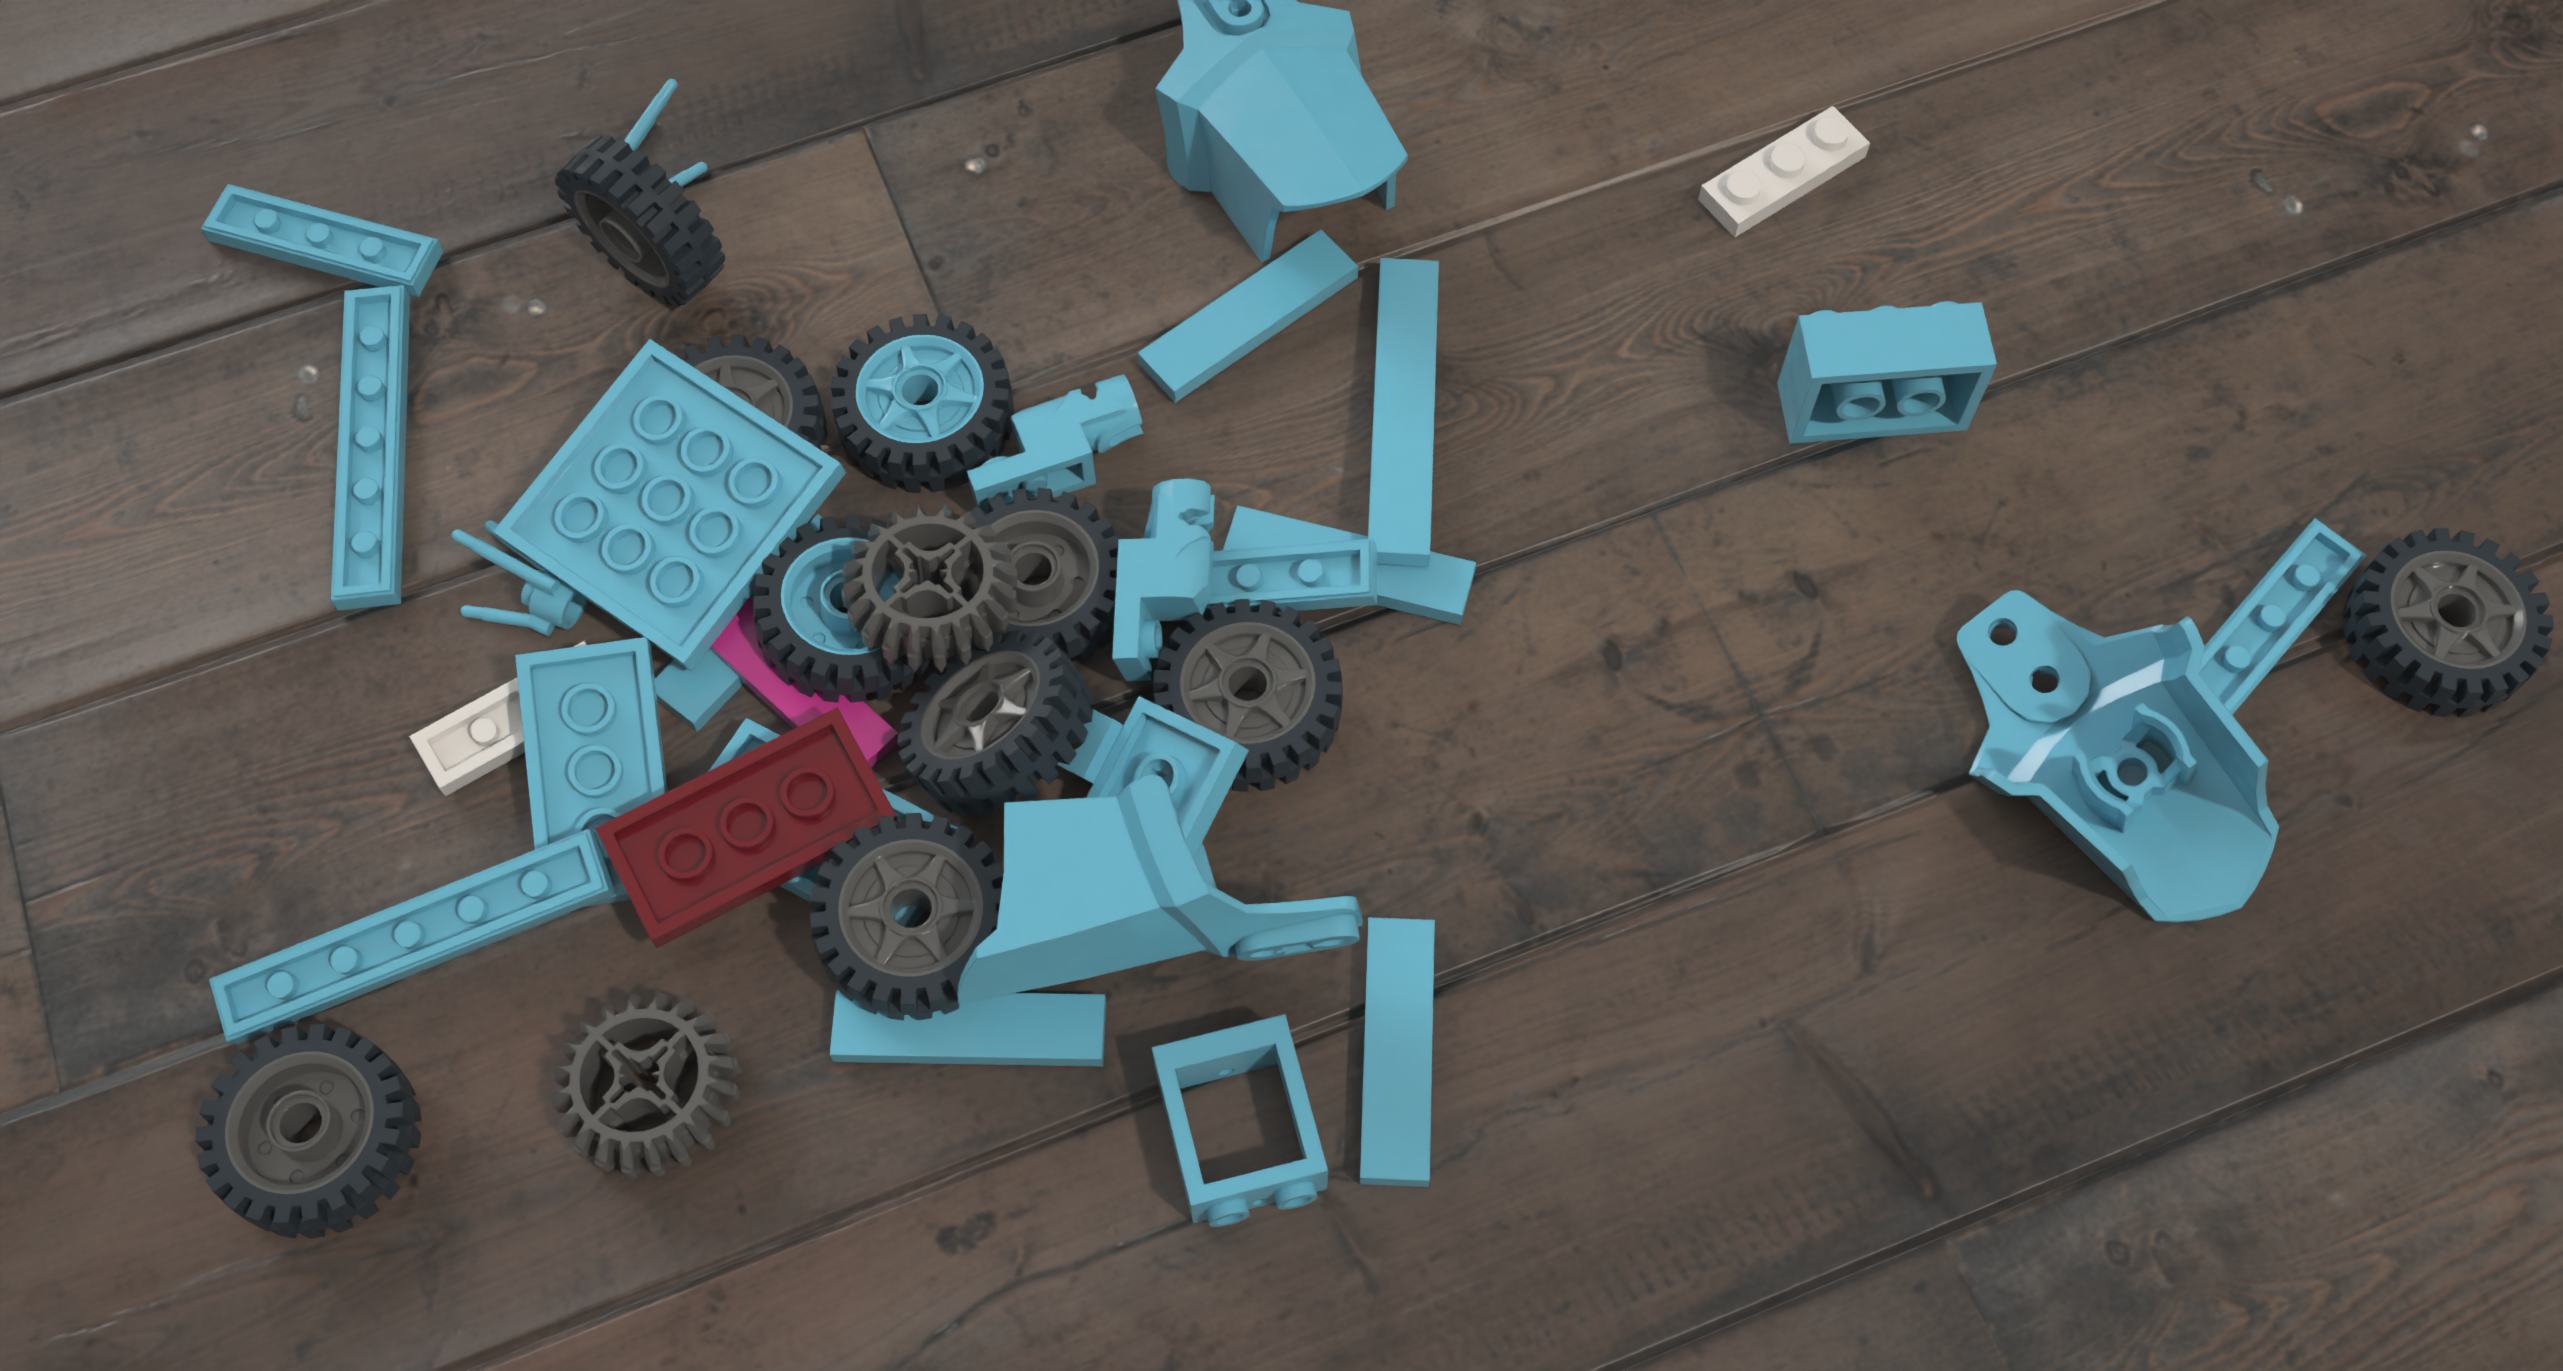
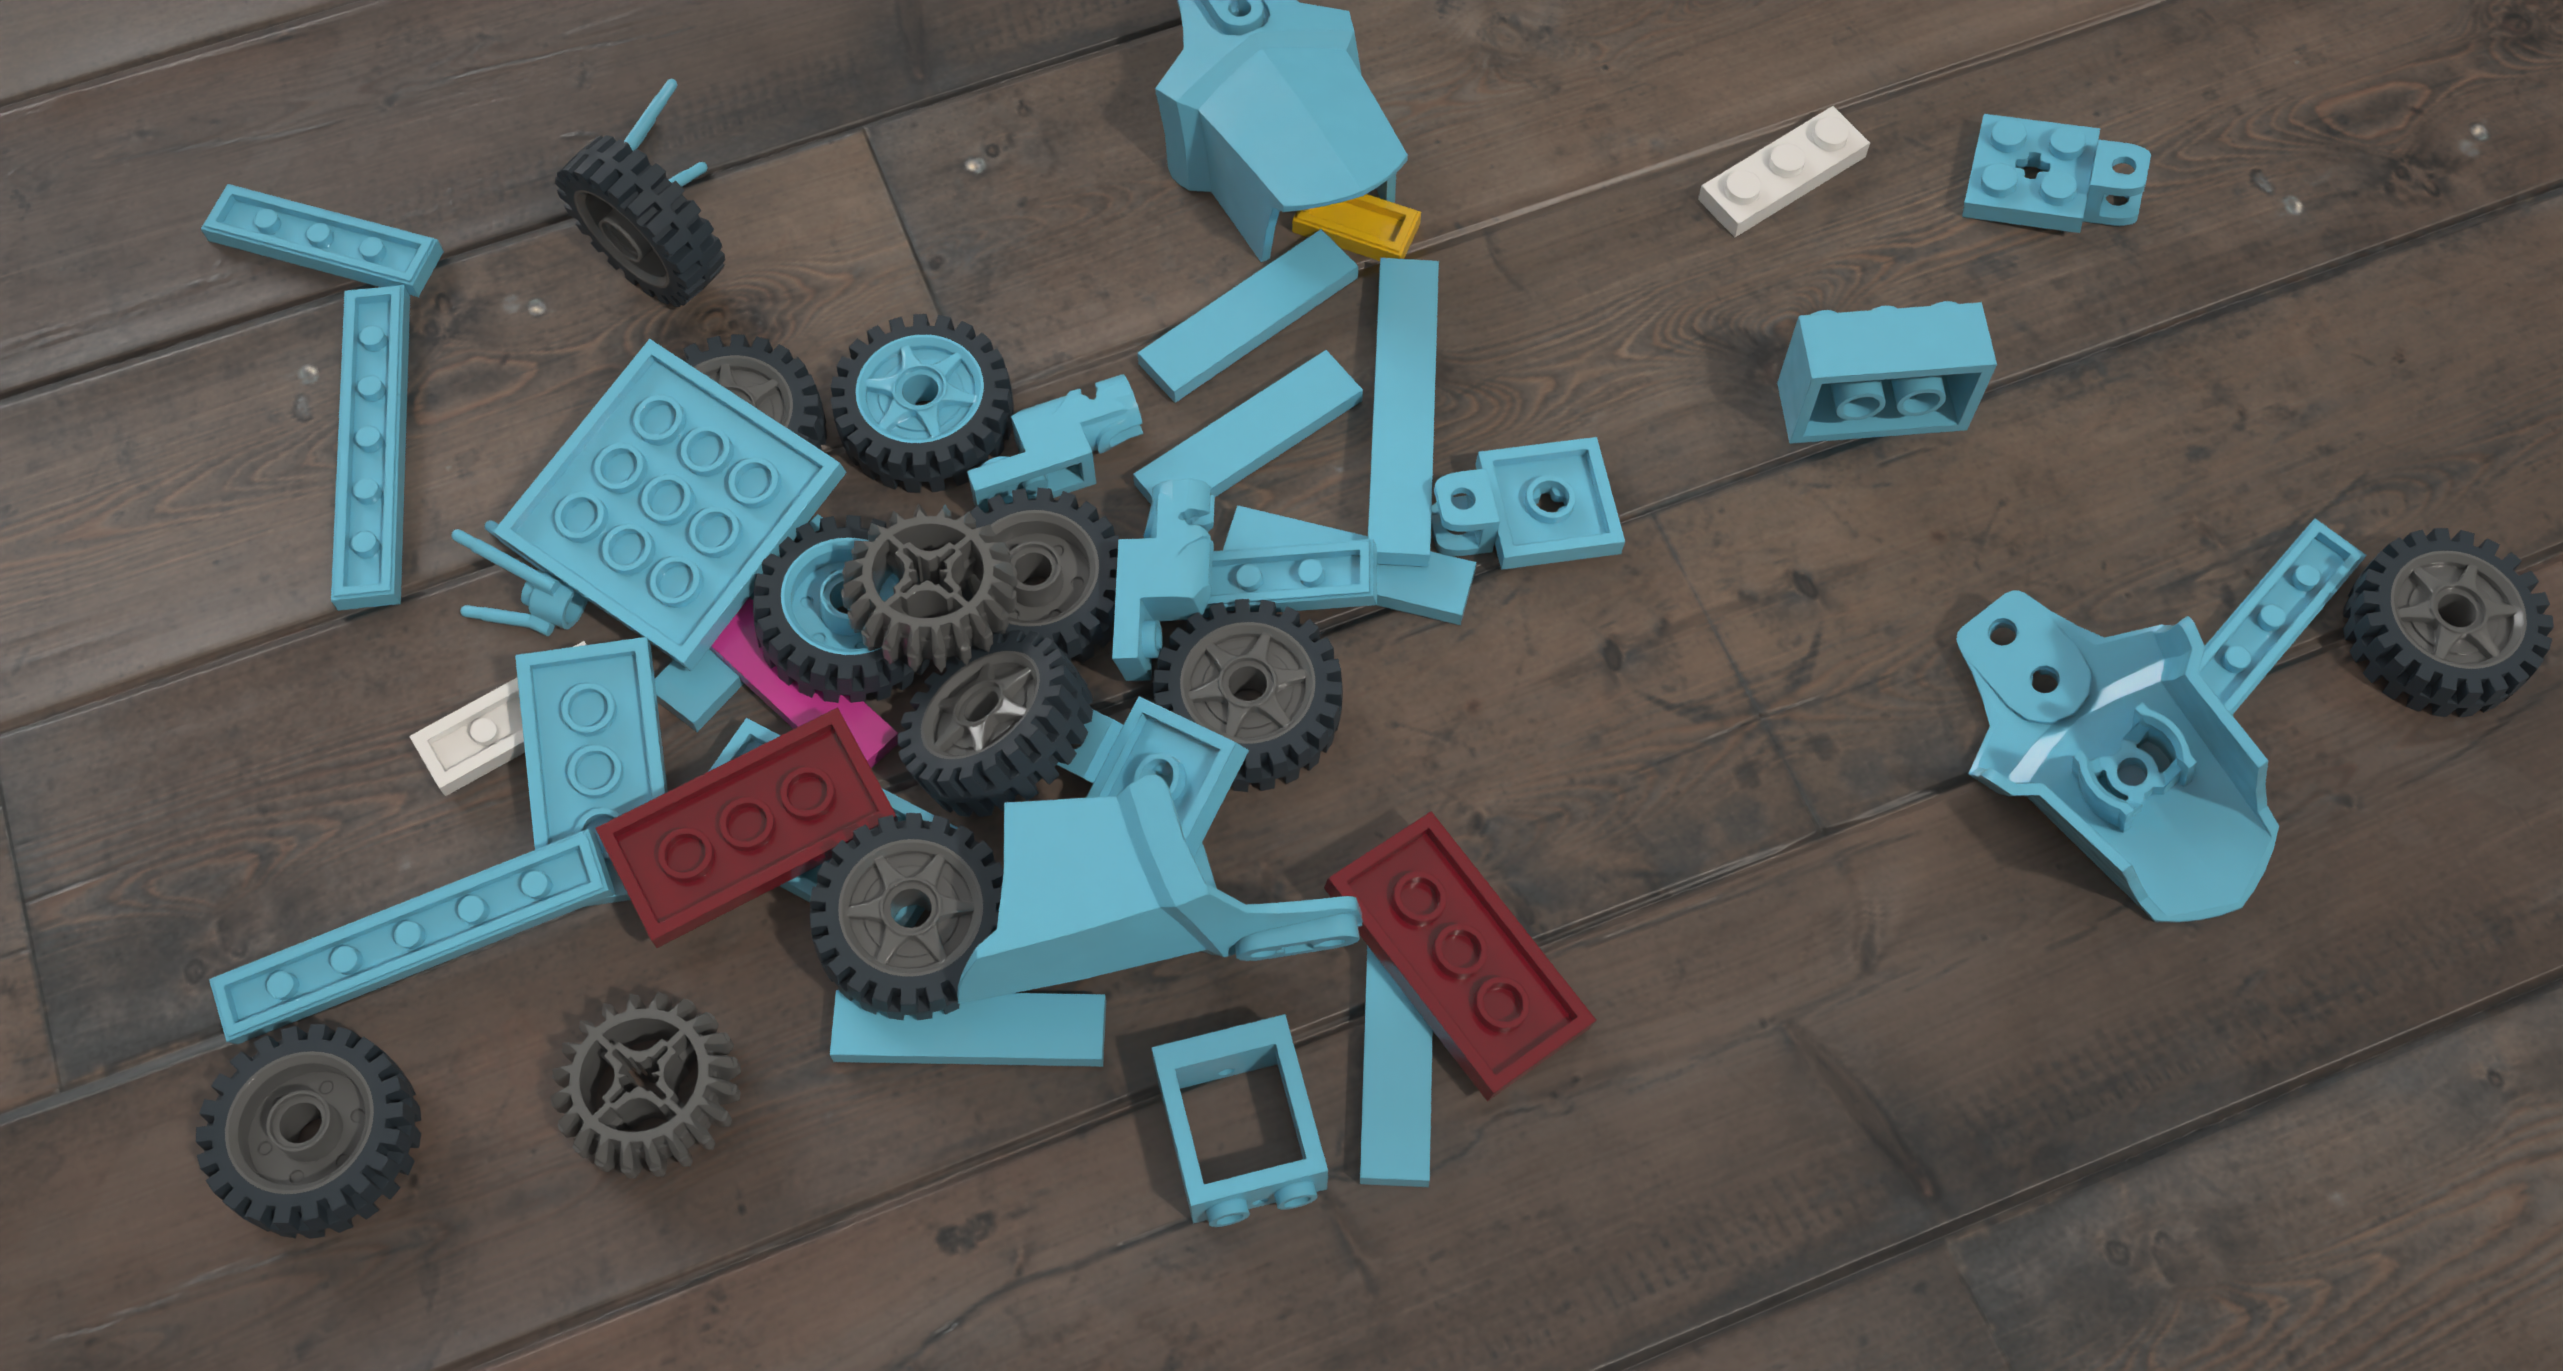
none -> medium azure tile [1133,350,1363,504]
none -> yellow tile [1292,194,1421,261]
none -> dark red plate [1324,811,1596,1102]
none -> medium azure plate [1431,437,1625,570]
none -> medium azure plate [1962,114,2151,233]

